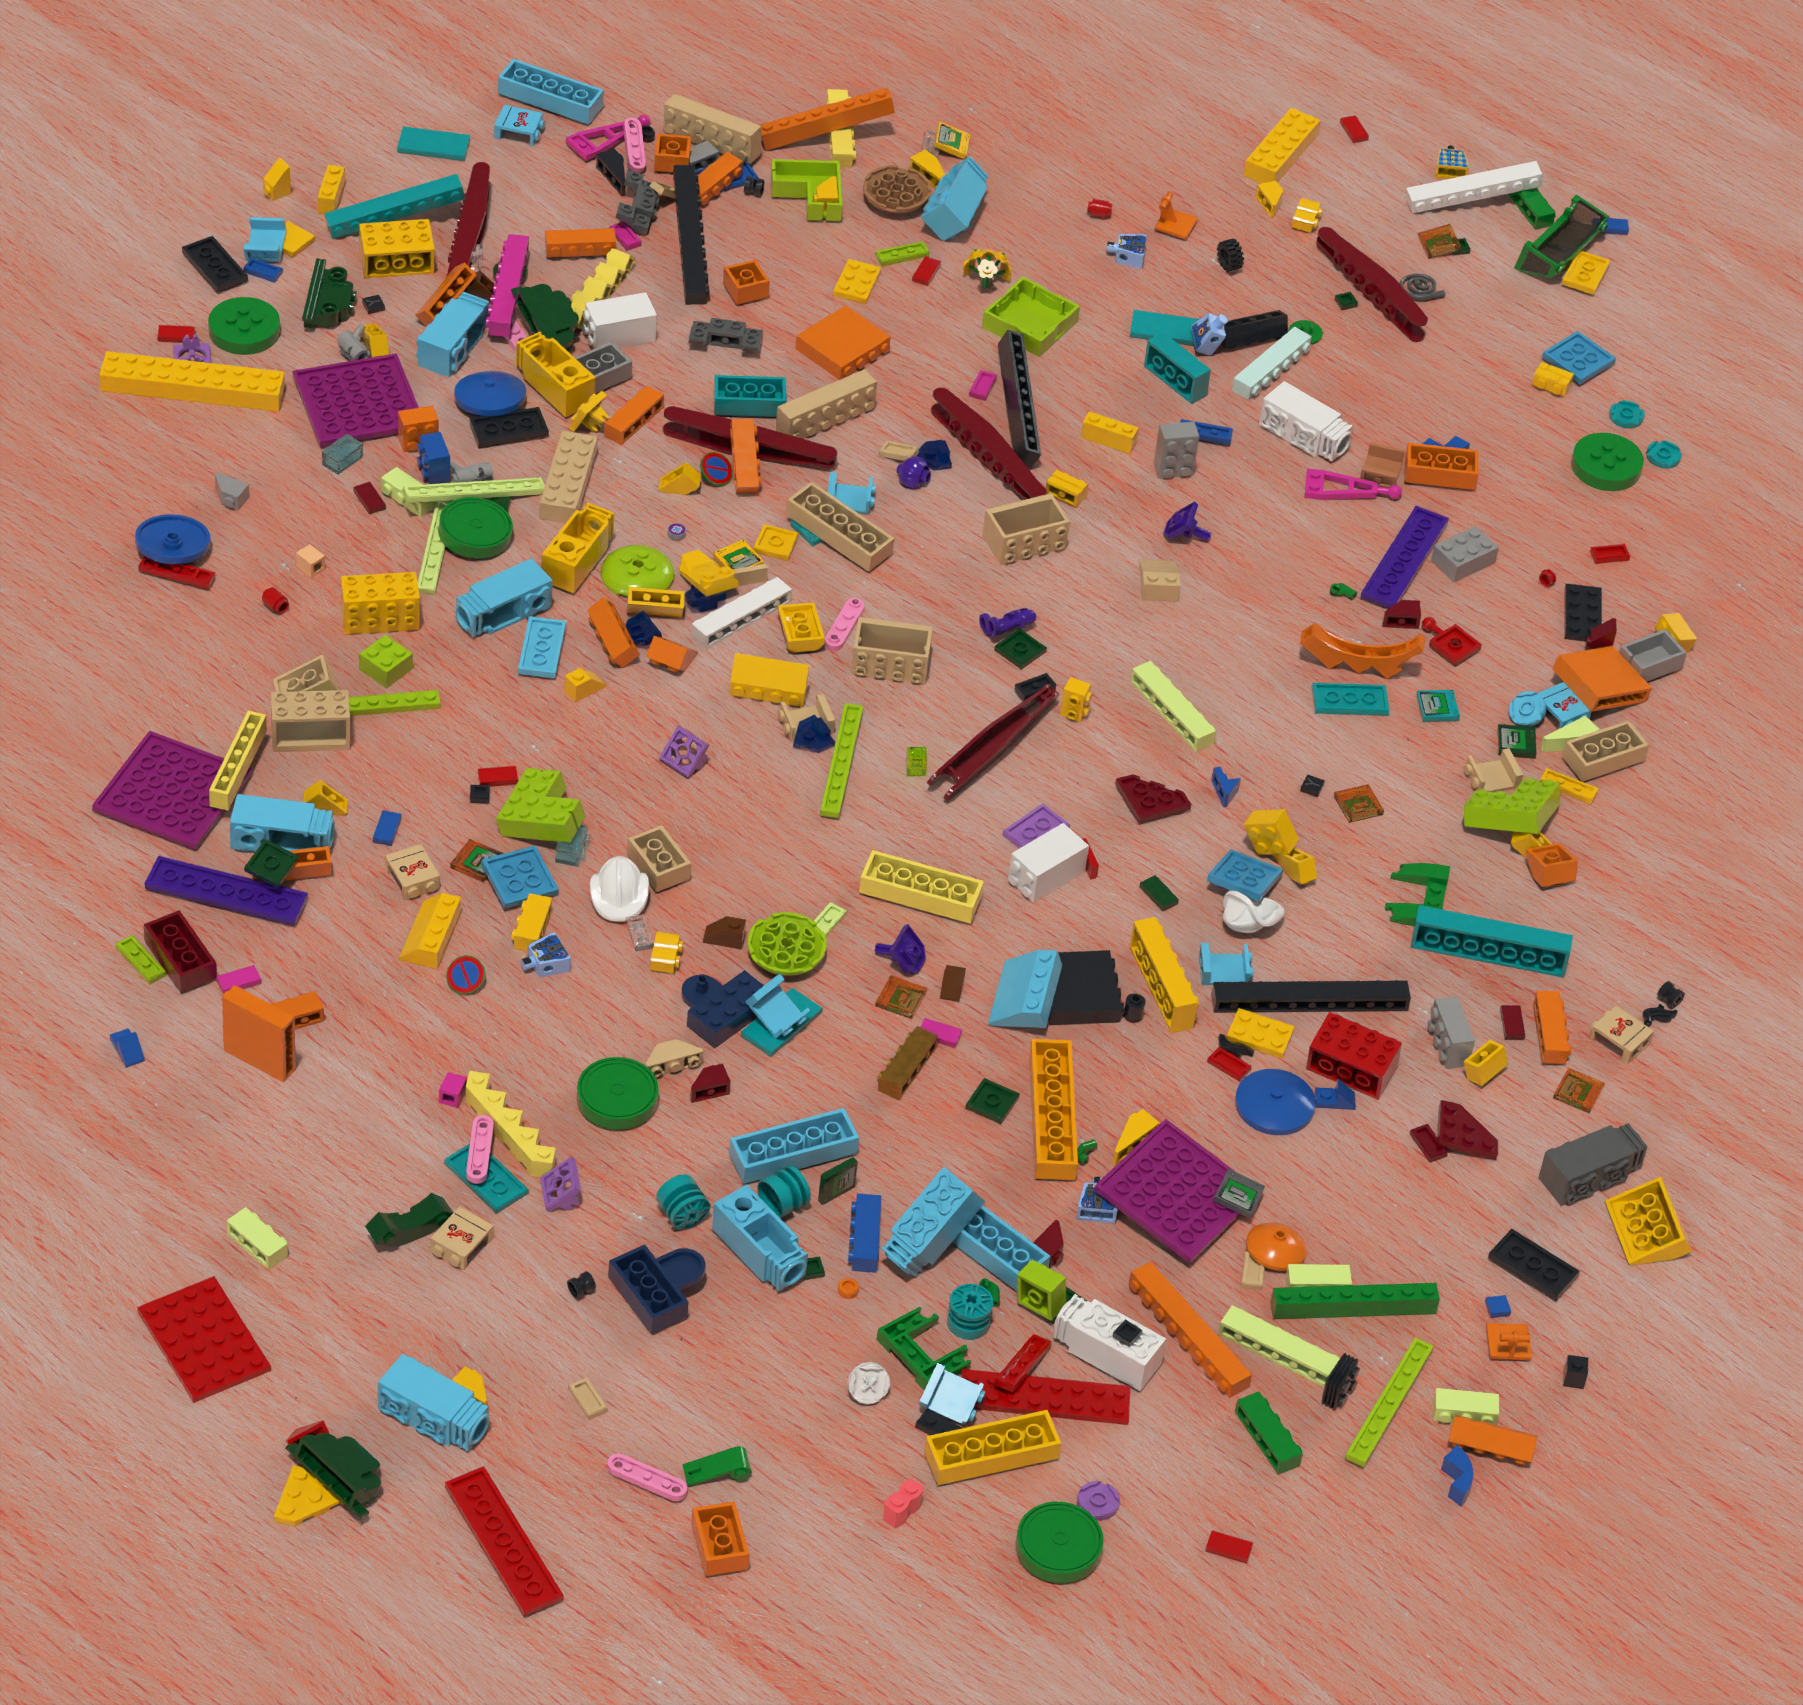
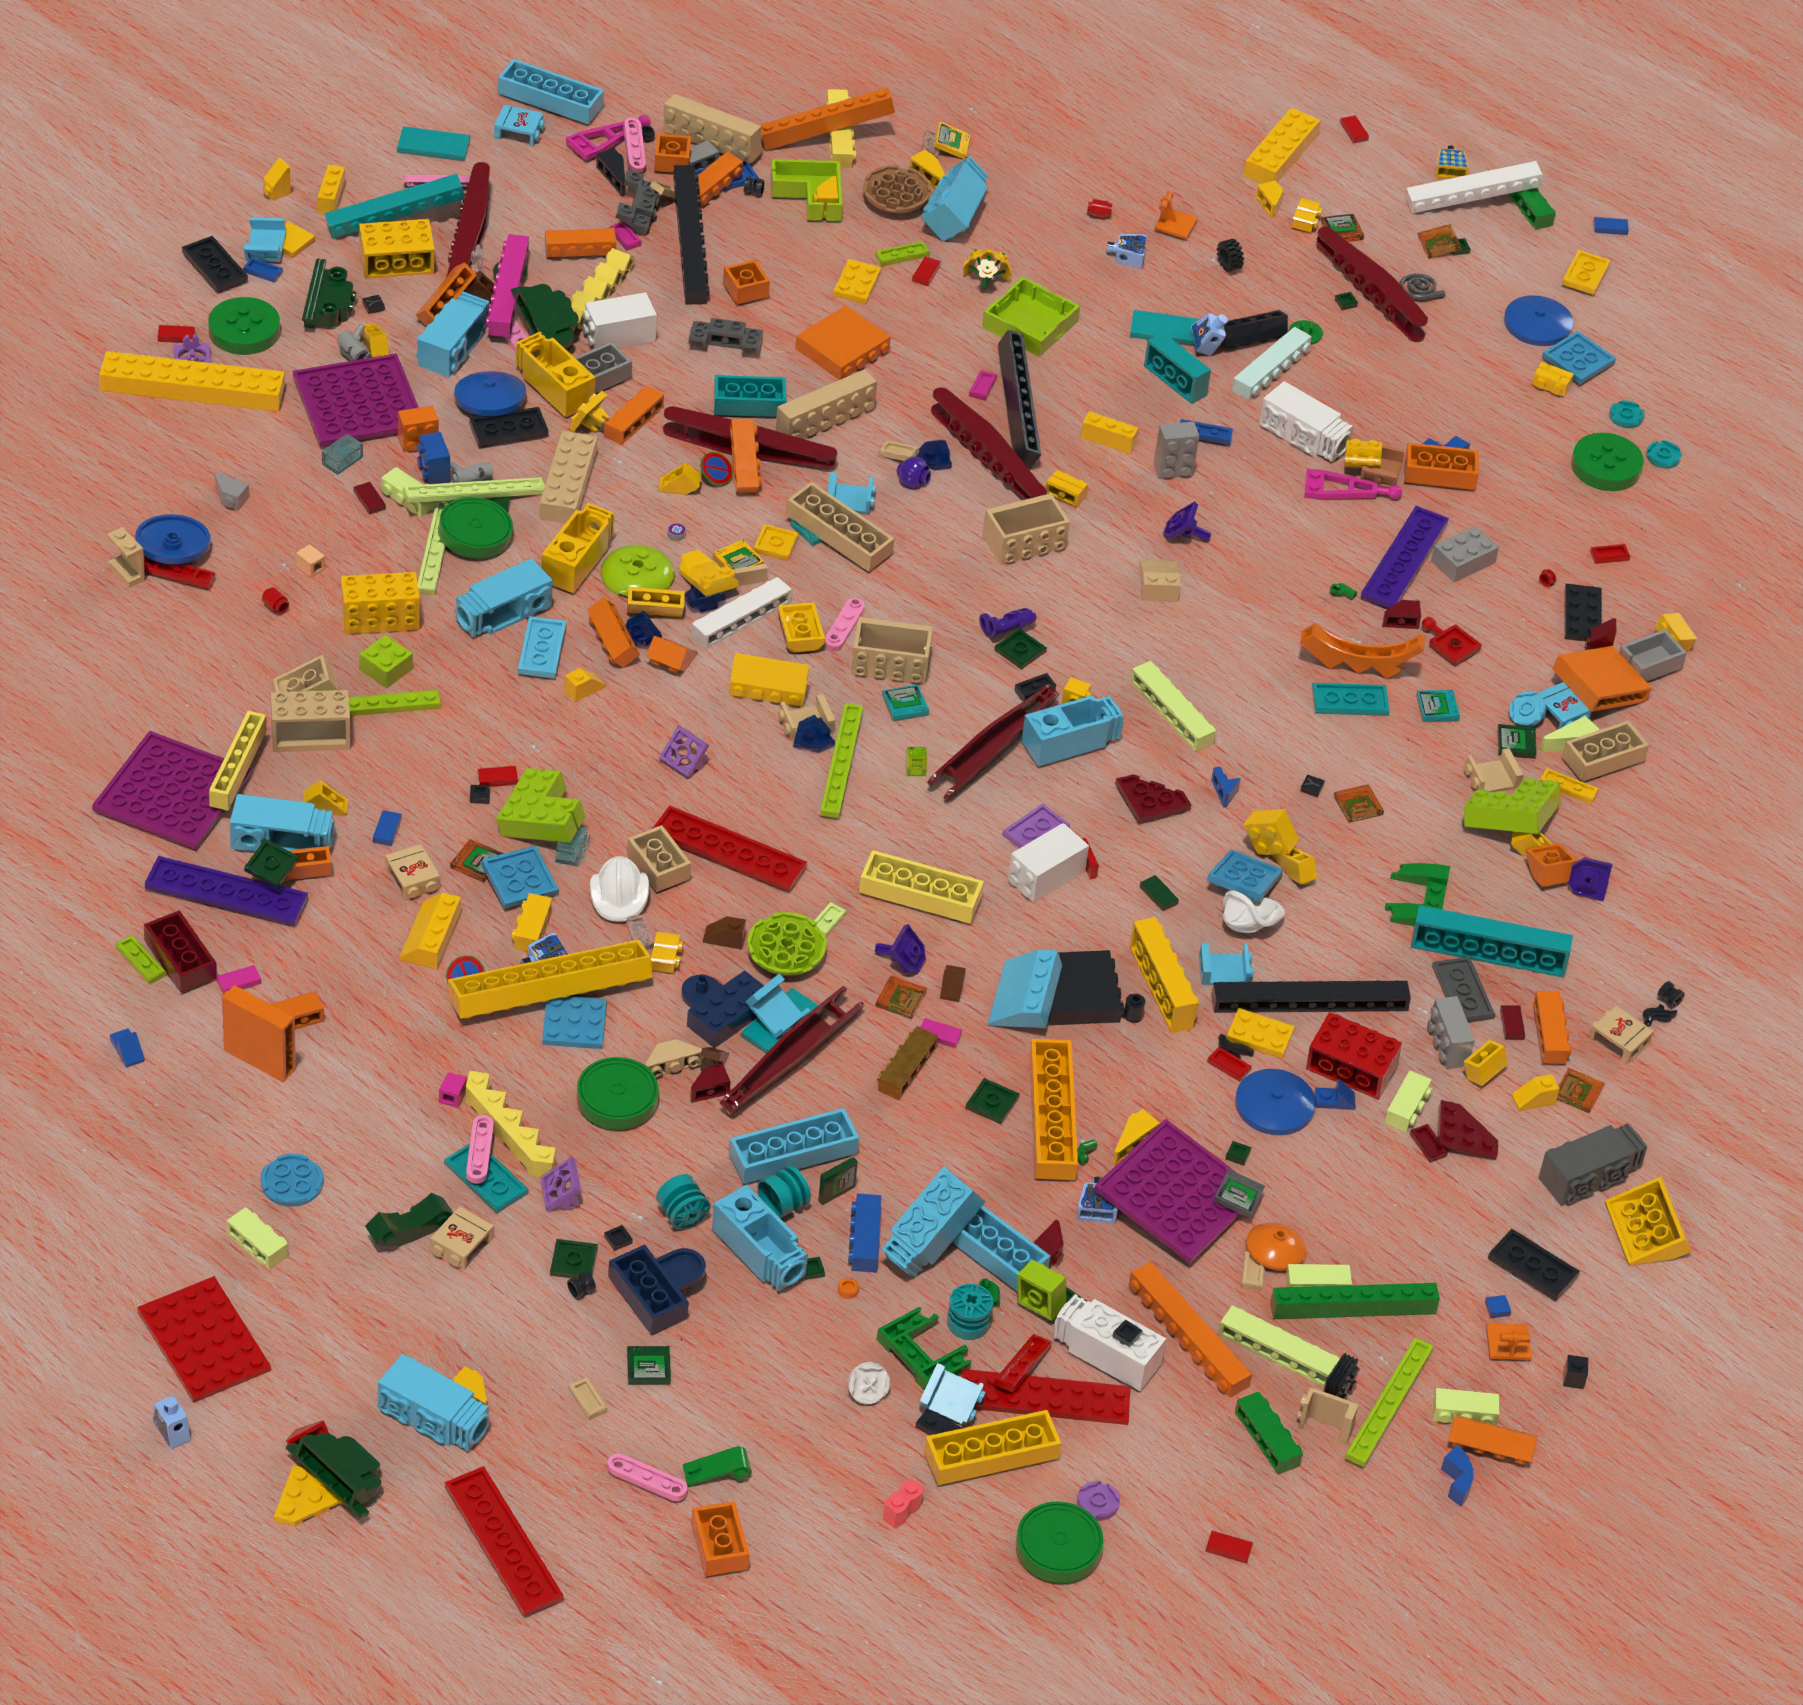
windscreen [1514,194,1609,278] -> none
none -> tan panel [107,527,145,588]
none -> light blue torso [152,1396,191,1450]
none -> dark azure tile [261,1154,323,1207]
none -> bright pink plate [403,175,470,187]
none -> yellow brick [448,939,653,1019]
none -> dark azure plate [542,996,607,1049]
none -> dark green tile [550,1239,598,1278]
none -> black tile [604,1225,633,1251]
none -> tile [627,1346,671,1385]
none -> red plate [652,805,807,892]
none -> reddish brown slope [700,1047,729,1071]
none -> dark red piece [720,986,865,1115]
none -> tile [882,685,929,721]
none -> medium azure piece [1022,695,1124,767]
none -> dark green tile [1225,1141,1252,1166]
none -> tan panel [1297,1388,1359,1445]
none -> tile [1321,213,1364,242]
none -> yellow brick [1345,439,1382,469]
none -> yellowish green brick [1384,1071,1433,1132]
none -> dark grey tile [1432,957,1495,1023]
none -> blue dish [1504,295,1573,346]
none -> yellow slope [1511,1074,1559,1111]
none -> dark purple piece [1568,857,1613,901]

